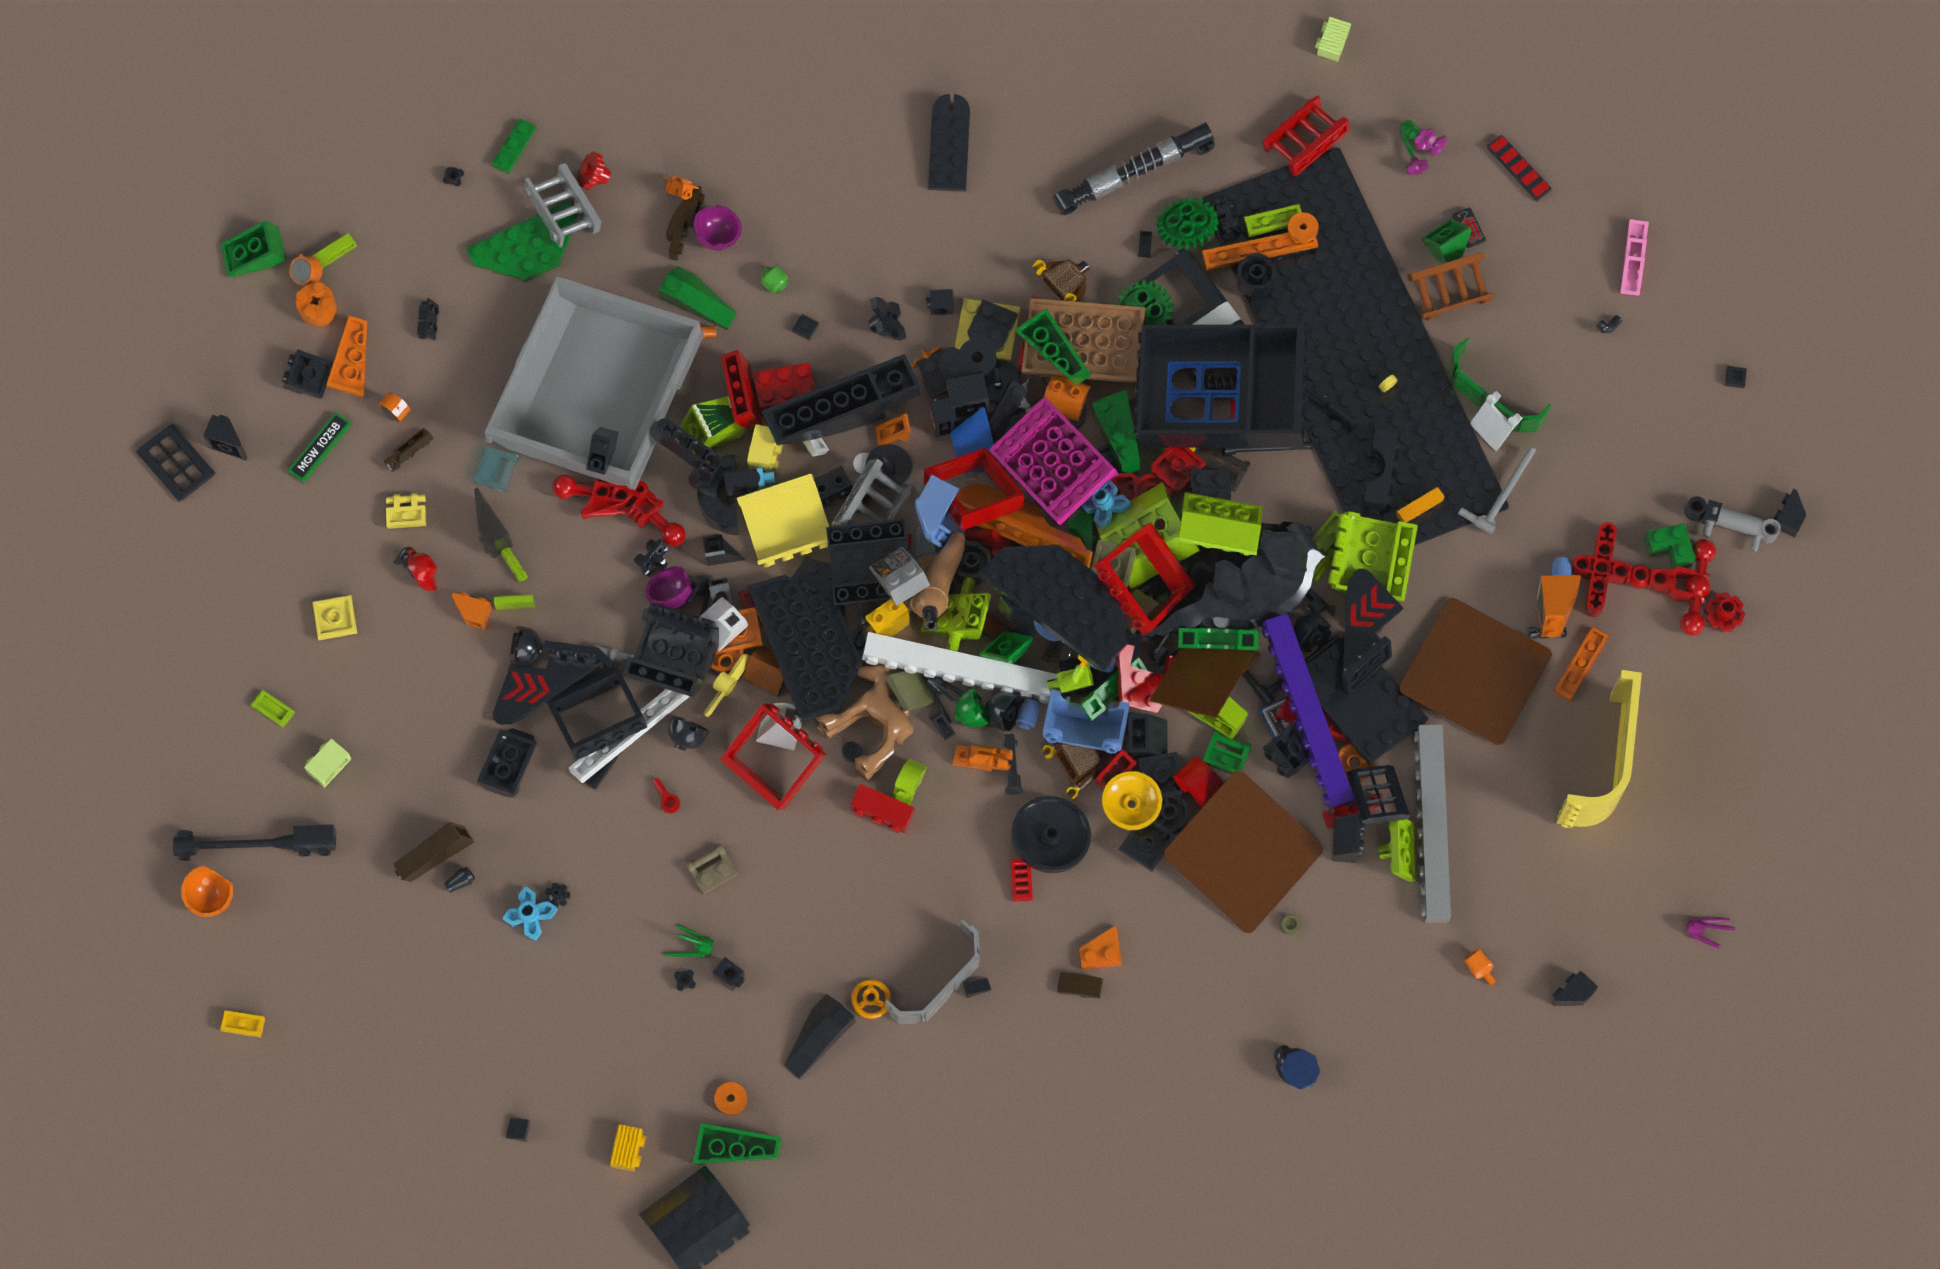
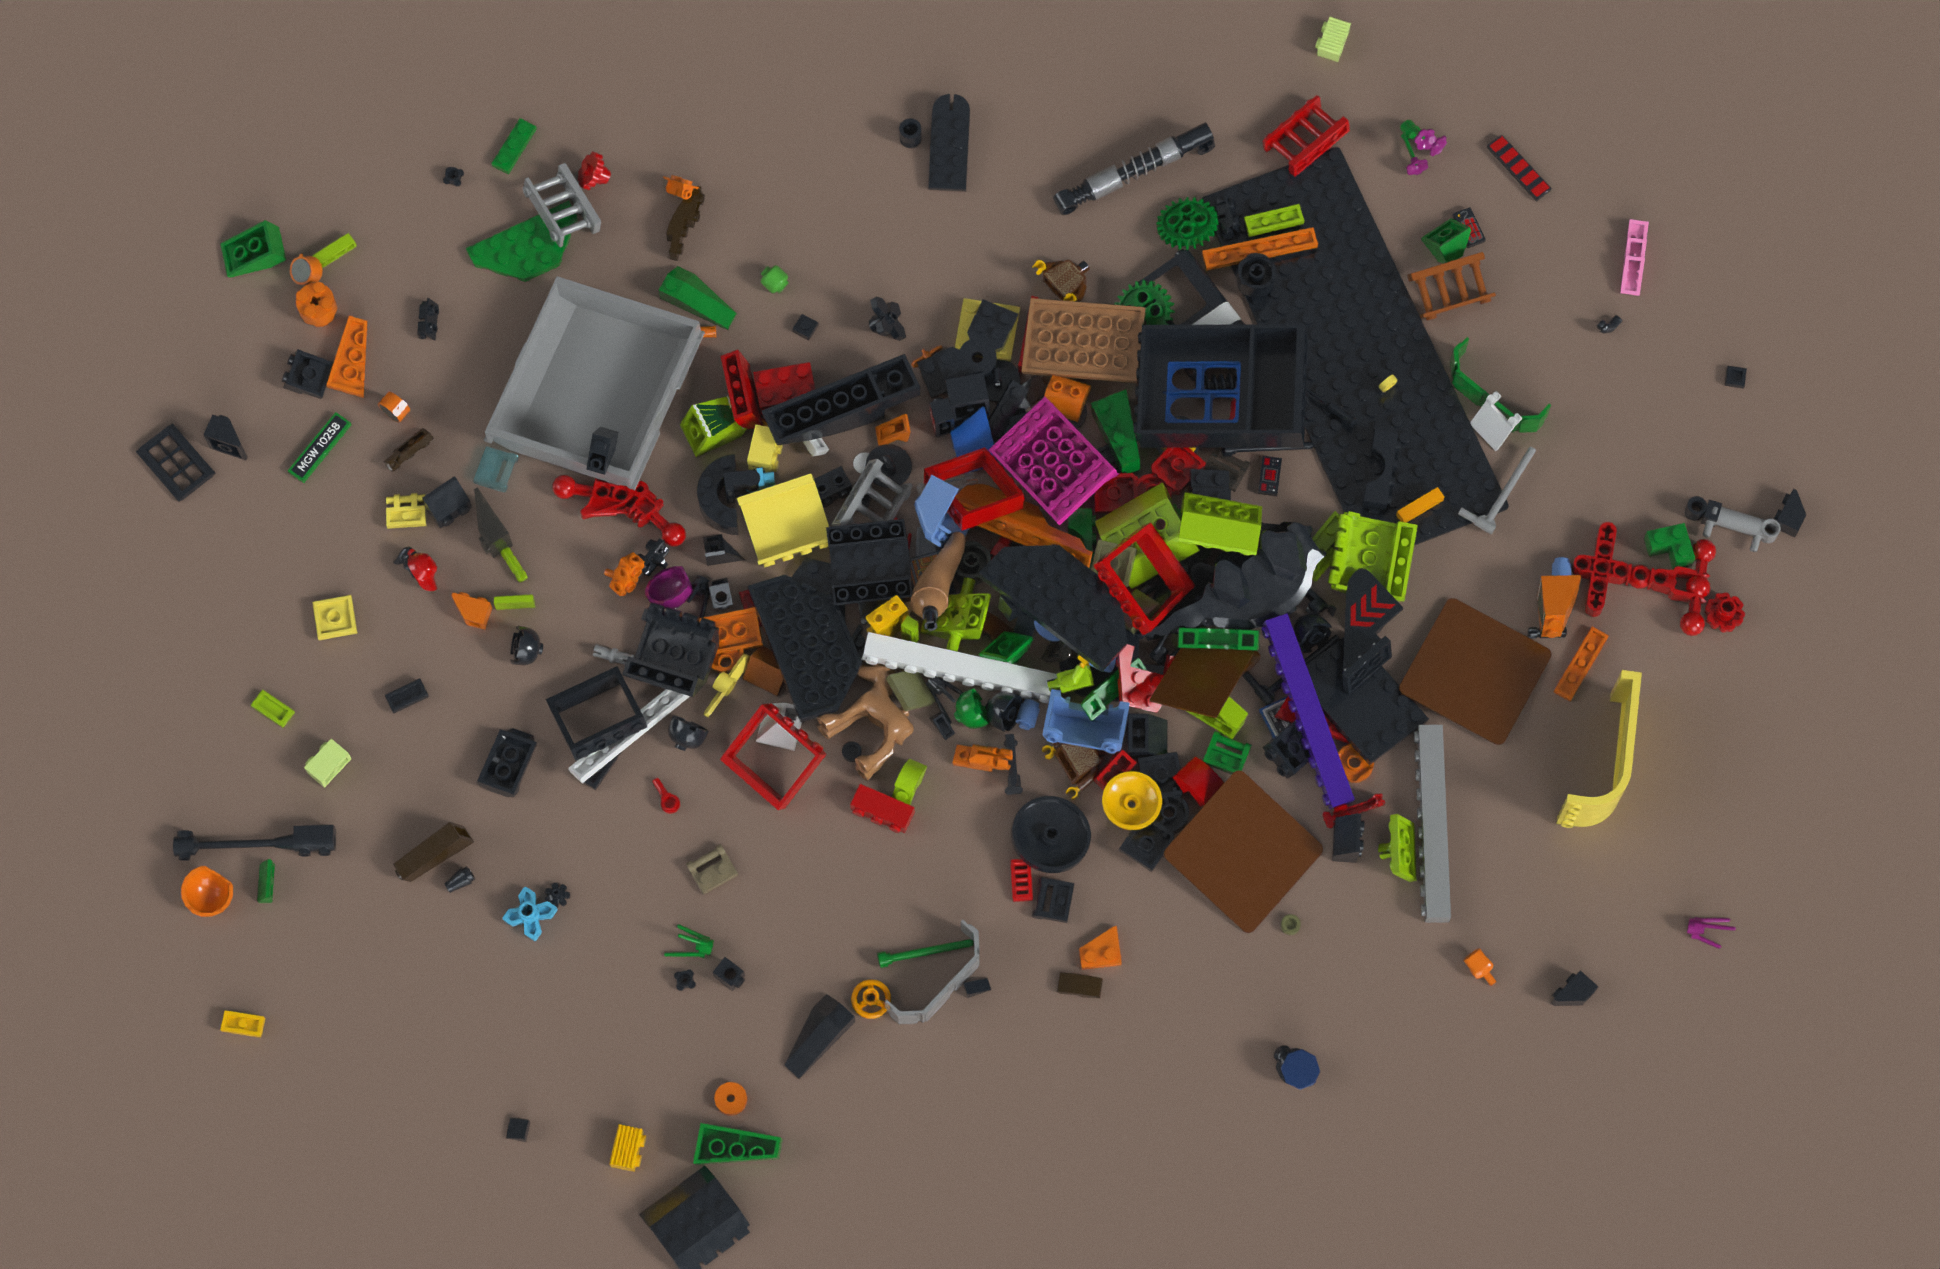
black piece [493,641,613,725] -> none
black beam [650,418,721,489] -> none
magenta cylinder [693,205,742,251] -> none
white slope [700,597,749,651] -> none
light grey slope [869,547,930,606] -> none
black brick [926,289,954,315] -> none
red tile [964,529,1005,547] -> none
green wedge [1015,308,1092,386] -> none
medium azure plant [1081,480,1132,530] -> none
black piece [1138,231,1152,258] -> none
orange piece [1288,212,1319,243] -> none
black piece [1347,765,1410,824] -> none
none -> green slope [257,859,275,903]
none -> black plate [385,678,429,714]
none -> black slope [422,476,472,529]
none -> orange brick [604,552,645,596]
none -> green piece [877,939,974,968]
none -> black piece [899,118,922,148]
none -> lime piece [901,616,919,643]
none -> black plate [1032,877,1075,923]
none -> tile [1258,456,1282,497]

